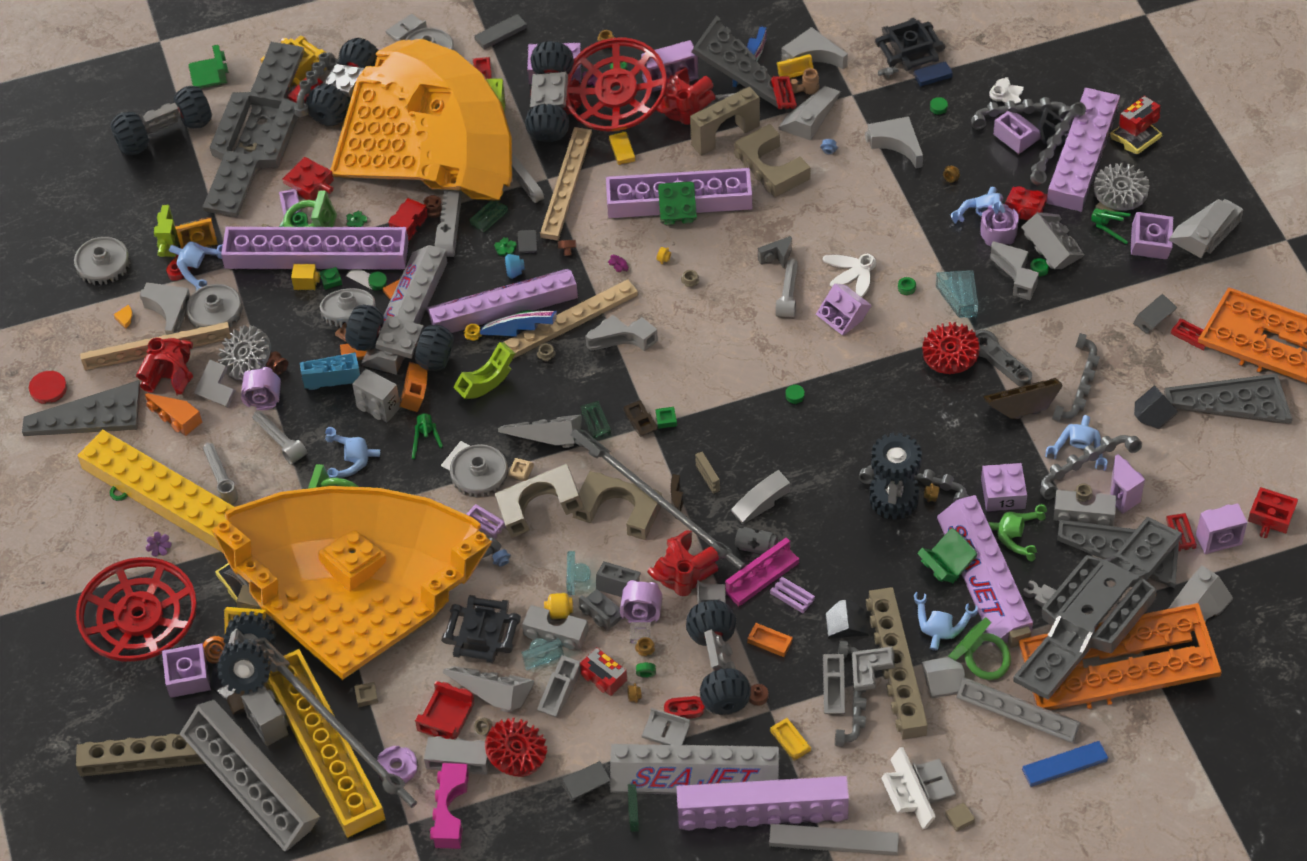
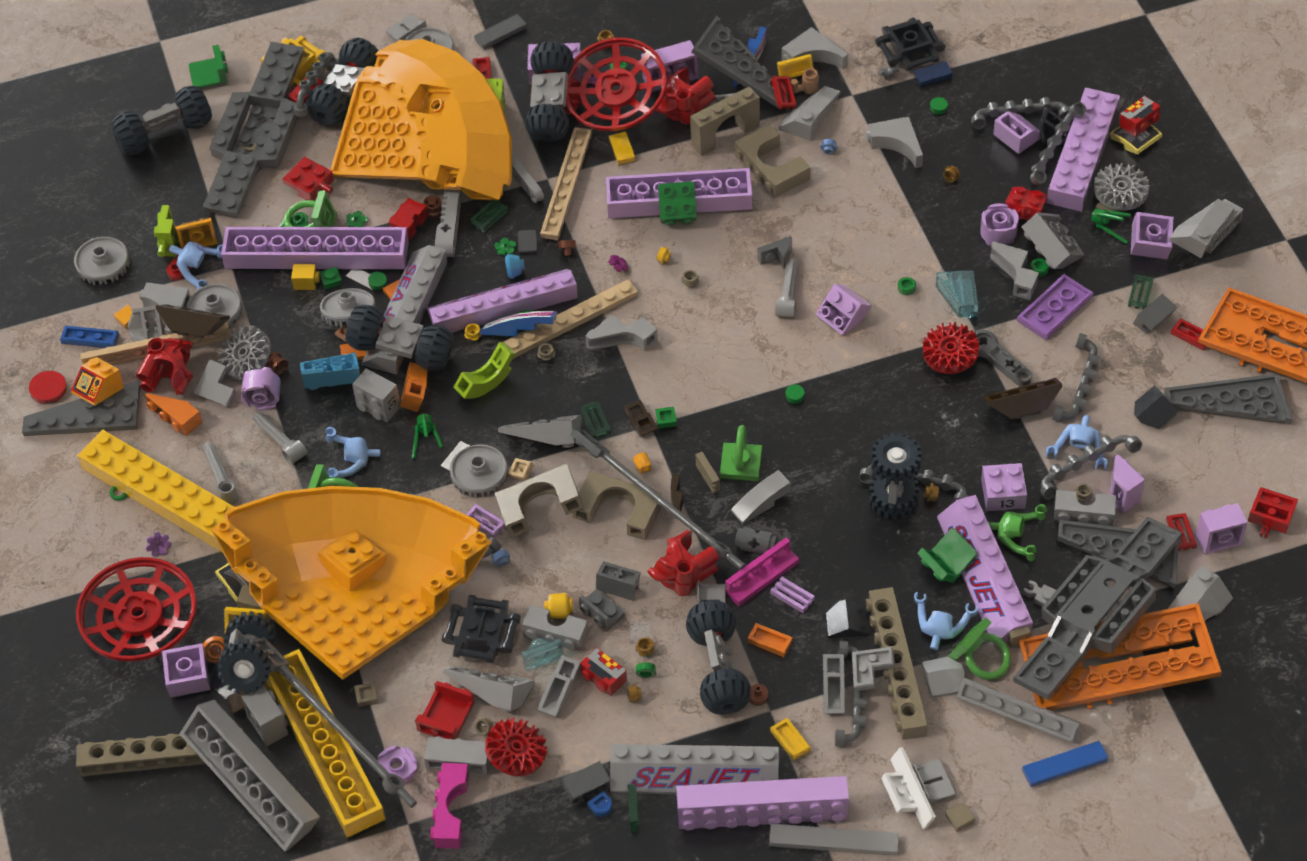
lavender tile [279,189,301,215] -> none
clear light blue tile [566,551,591,595] -> none
lavender brick [620,580,662,626] -> none
light grey piece [642,708,691,745] -> none
red plate [664,696,705,719] -> none
white plant [822,254,876,297] -> none
light blue piece [951,187,1006,224] -> none
white plate [990,78,1023,104] -> none
none -> blue tile [60,325,120,348]
none -> light orange slope [71,357,124,406]
none -> light grey slope [128,305,164,342]
none -> dark brown wedge [156,304,230,339]
none -> blue tile [587,791,613,817]
none -> light orange hose [633,452,652,474]
none -> bright green tile [720,425,762,481]
none -> medium lavender tile [1017,274,1093,340]
none -> clear green tile [1128,274,1154,310]

